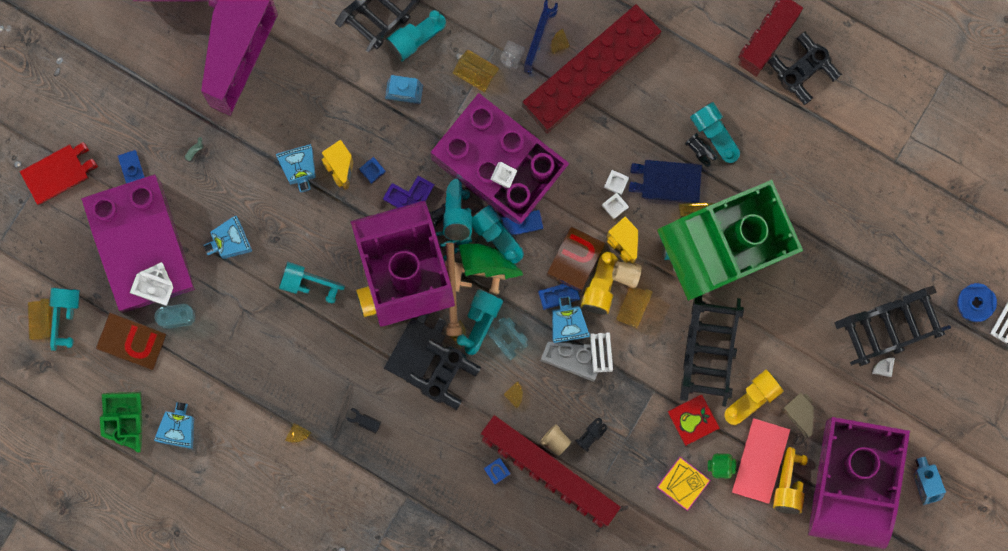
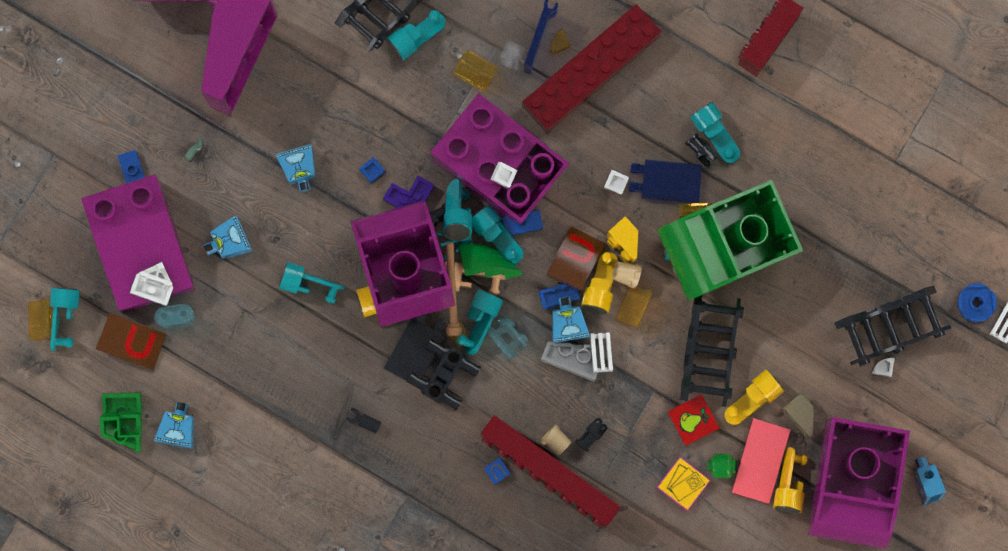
red tile [19,142,98,206] -> none
clear yellow tile [285,423,312,443] -> none
yellow slope [321,140,354,190] -> none
dark azure torso [385,75,423,104] -> none
clear yellow tile [503,381,523,409] -> none
white tile [602,193,629,220] -> none
black piece [767,31,842,106] -> none

